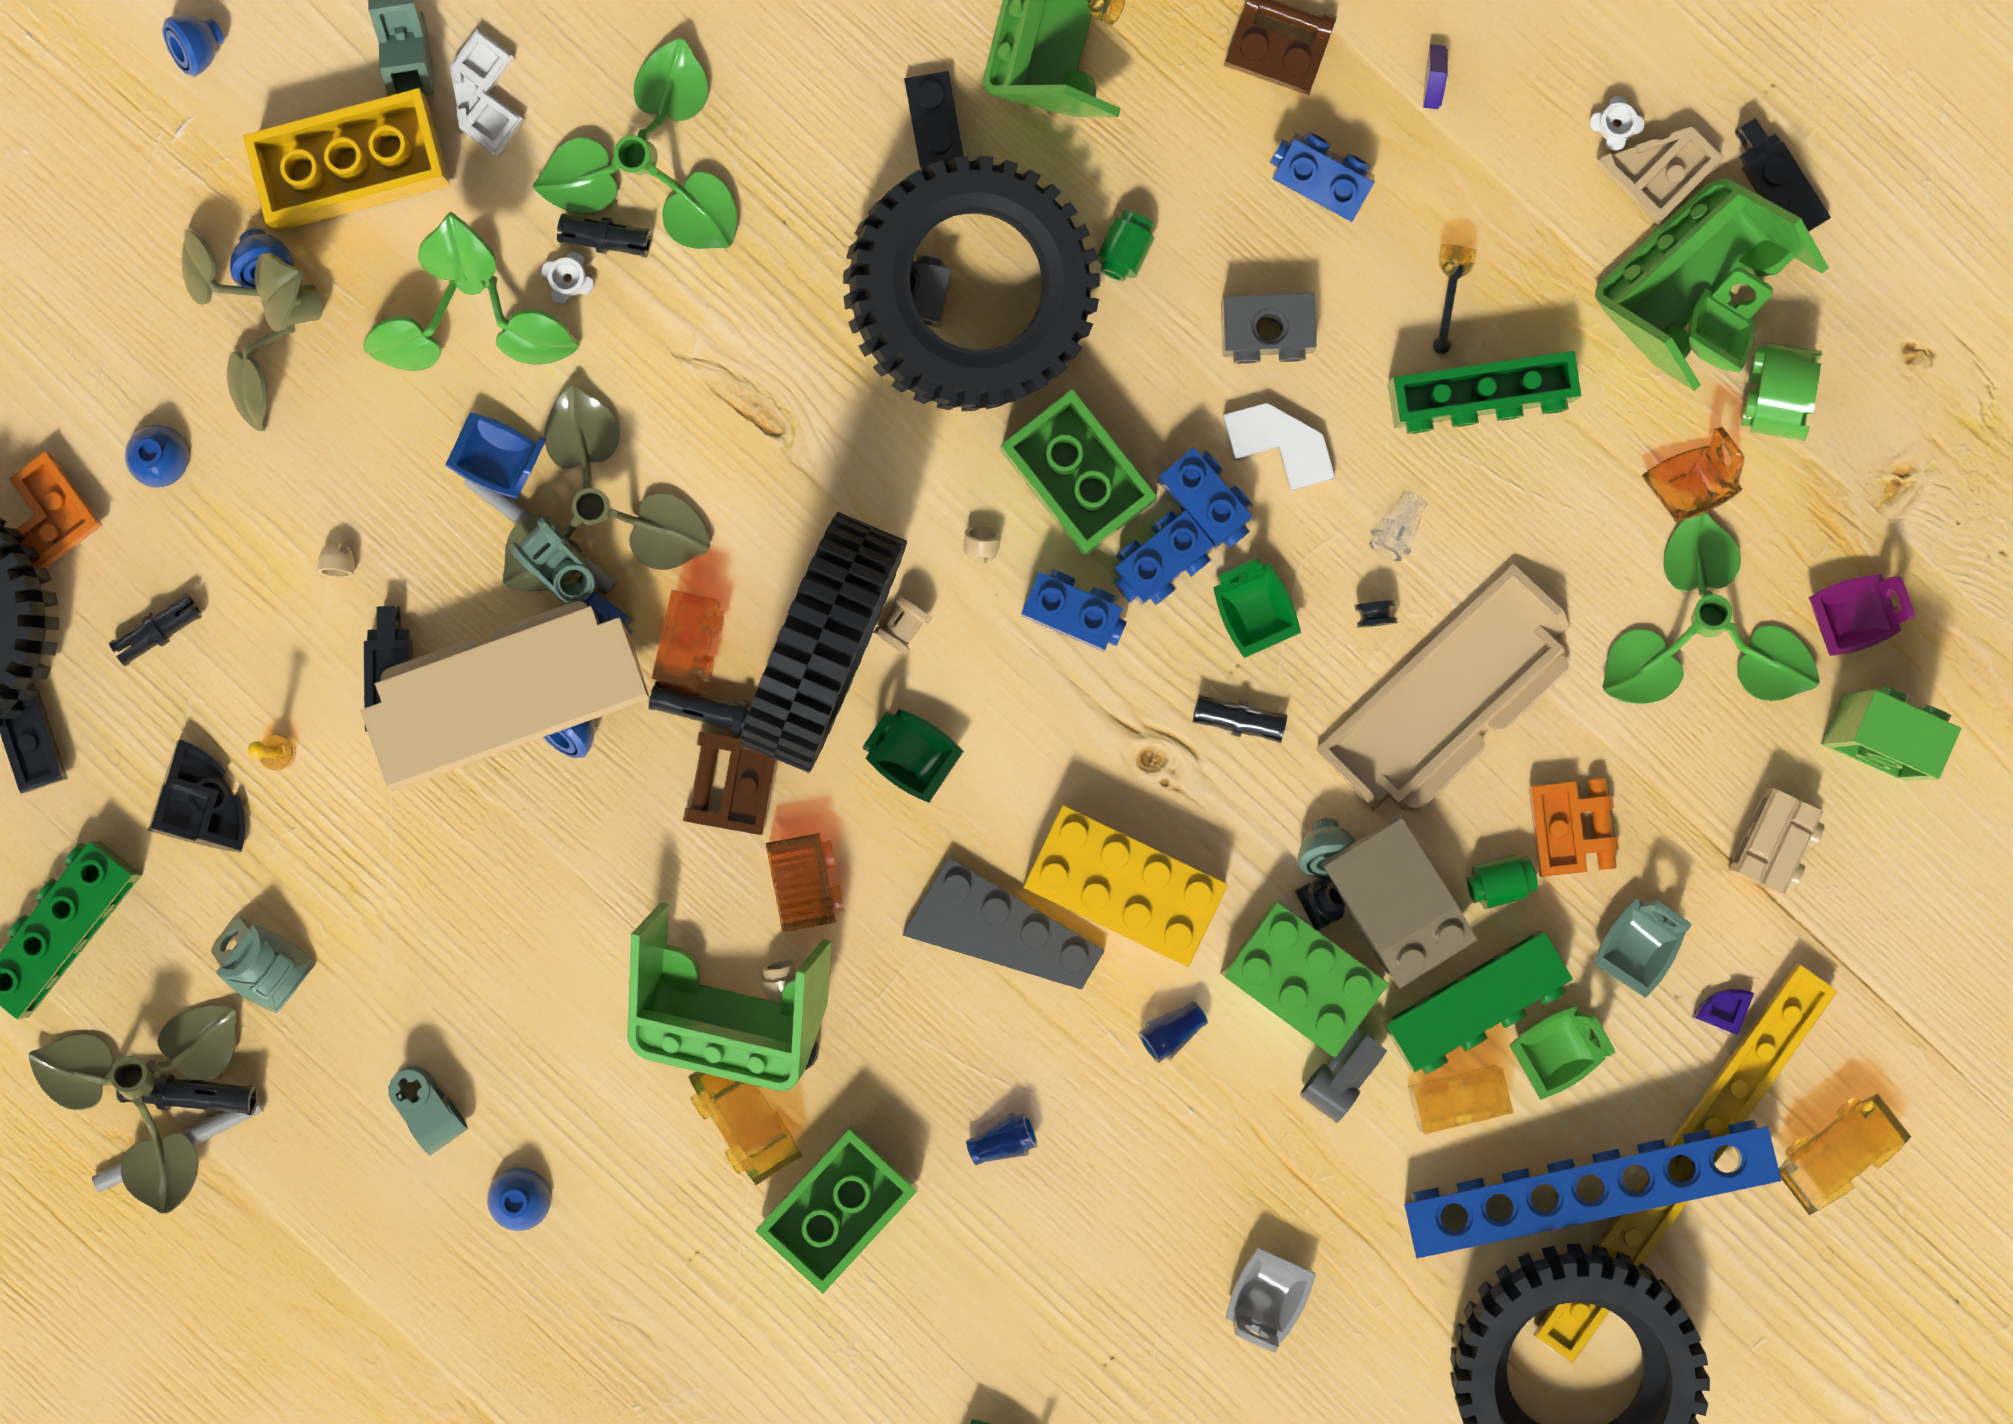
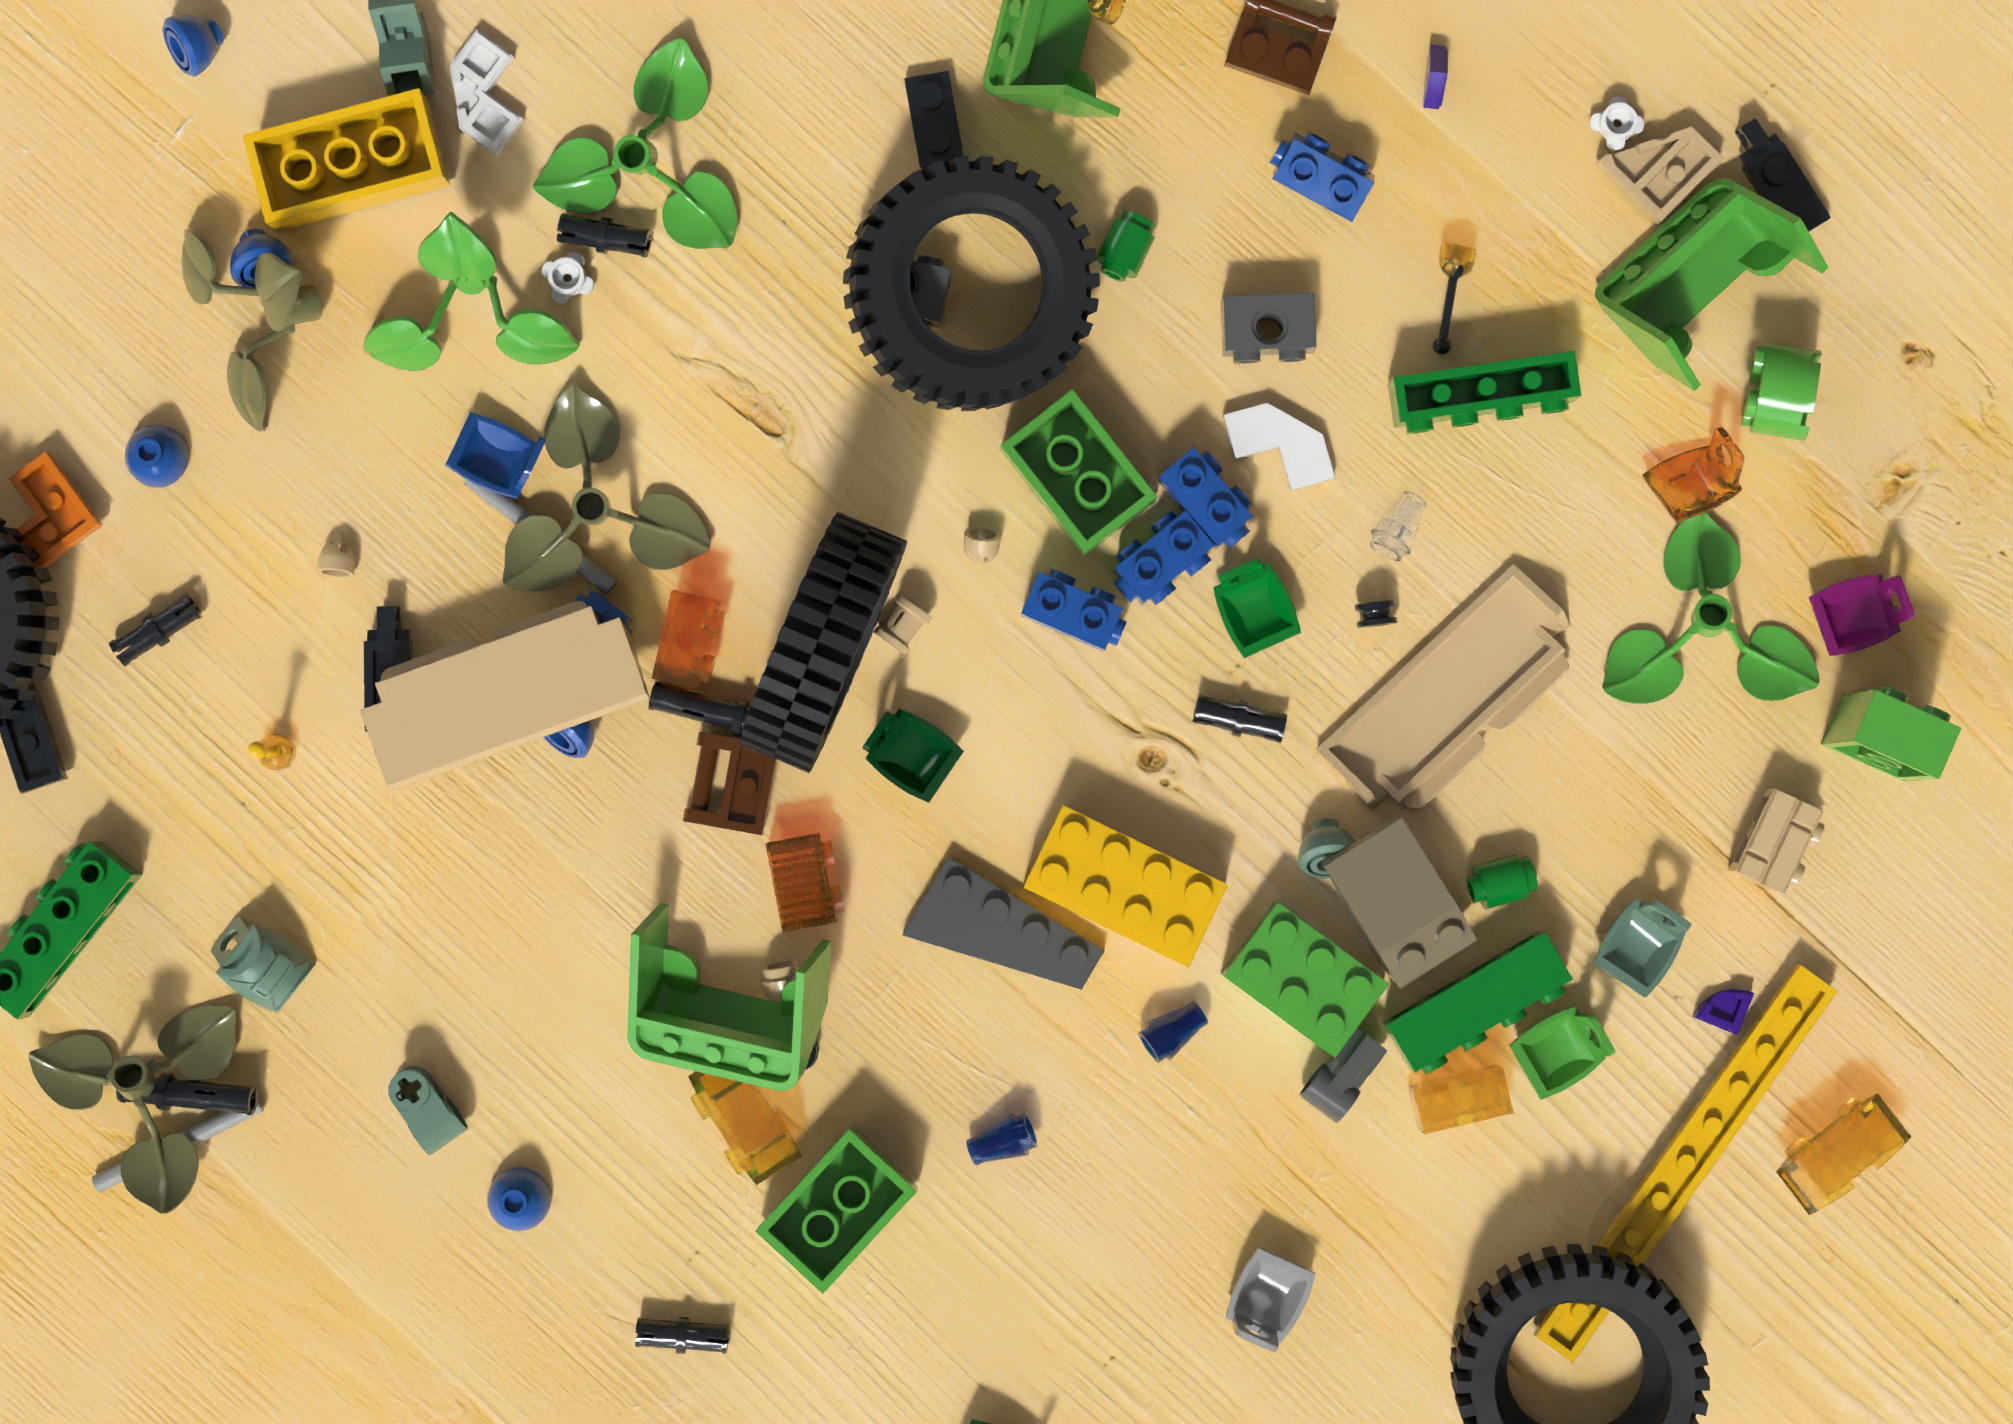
black brick [148,739,245,853] -> none
sand green piece [509,516,595,603] -> none
black plate [1294,878,1345,930] -> none
blue brick [1404,1119,1781,1259] -> none
orange plate [1529,778,1619,877] -> none
bright green piece [1688,267,1773,372] -> none
none -> black pin [635,1317,729,1354]

